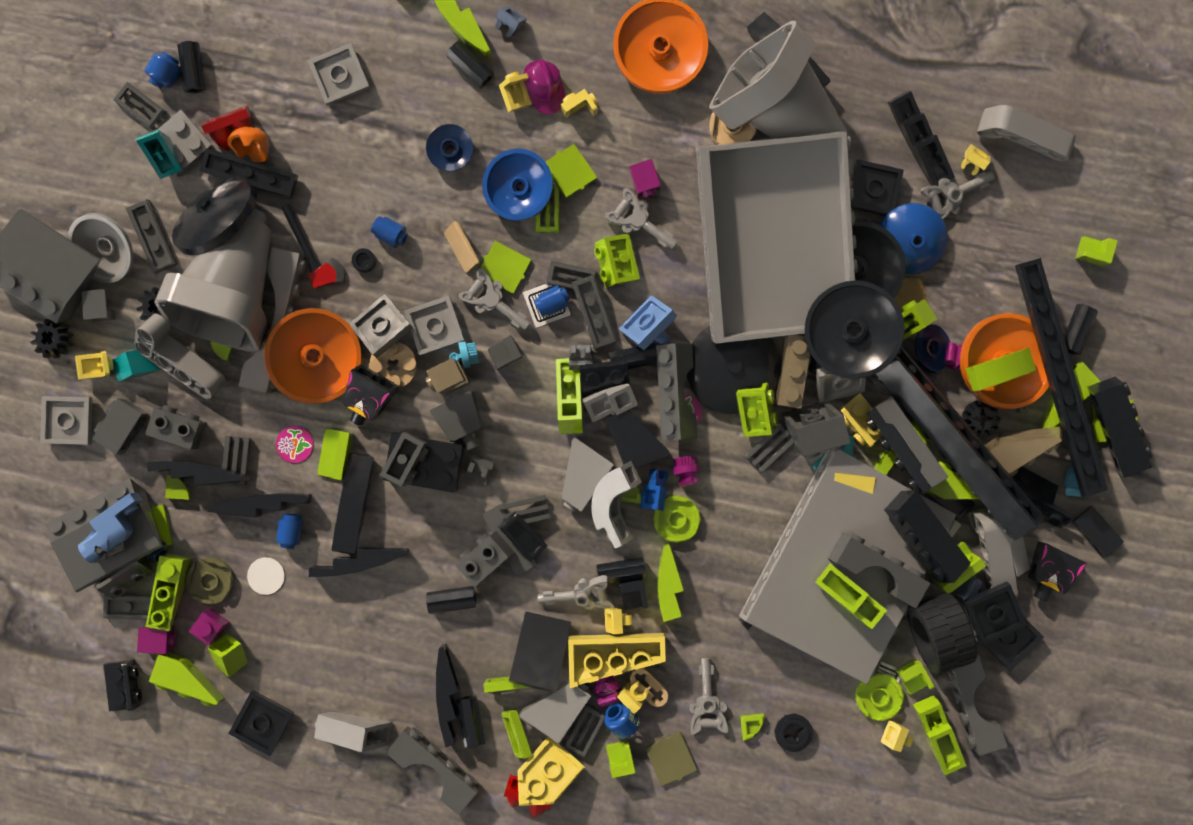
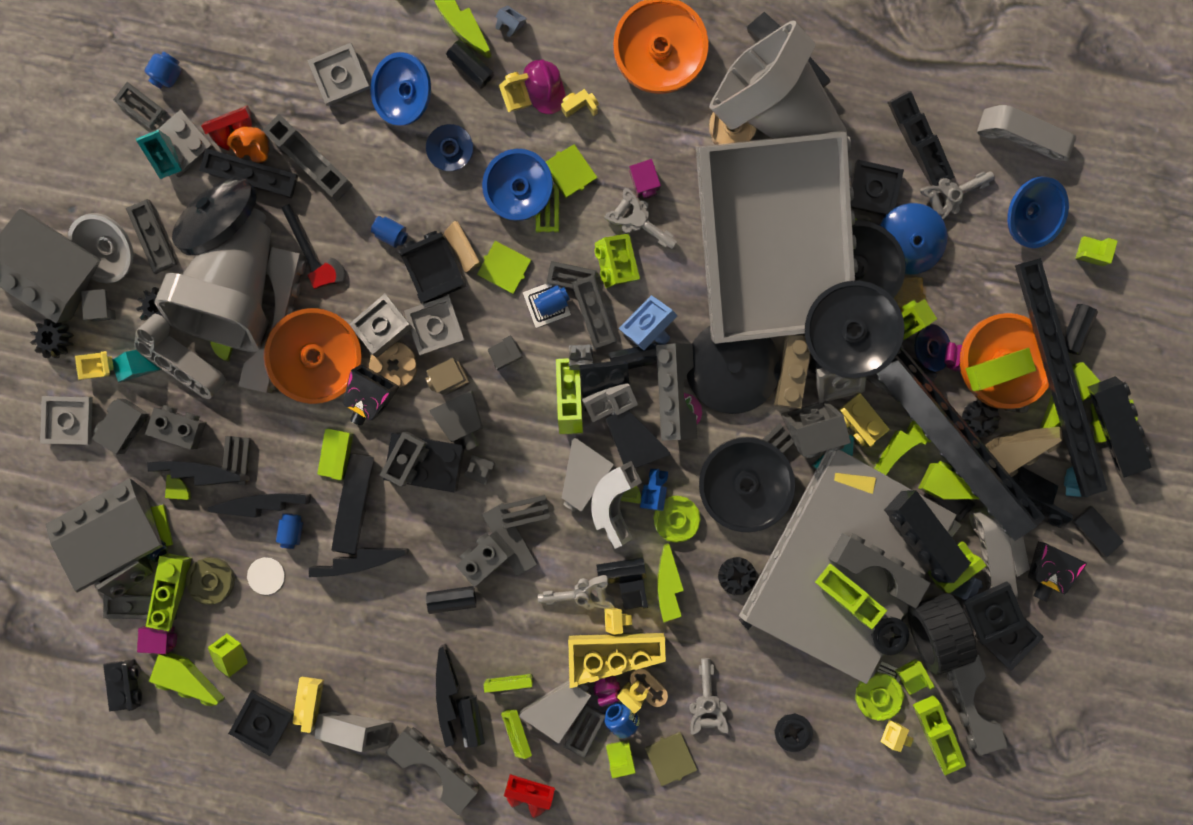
medium blue plate [78,493,143,563] -> none
black axle [177,41,206,94] -> none
magenta brick [189,609,230,645] -> none
sticker [276,426,313,463] -> none
black tile [352,248,376,273] -> none
medium azure piece [449,341,479,369] -> none
light grey piece [458,268,530,330] -> none
black tile [498,511,548,562] -> none
black tile [509,611,571,693] -> none
light yellow tile [517,737,585,806] -> none
magenta piece [673,456,700,487] -> none
lime bracket [736,383,778,437] -> none
lime tile [740,713,764,741] -> none
piece [865,396,948,494] -> none
light yellow tile [961,144,991,176] -> none
none -> dark grey arch [262,114,353,202]
none -> light yellow bracket [292,676,324,733]
none -> blue dish [371,52,431,126]
none -> black panel [398,231,467,304]
none -> black dish [699,437,795,533]
none -> black gear [718,557,756,595]
none -> black gear [871,616,909,655]
none -> blue dish [1007,176,1069,248]

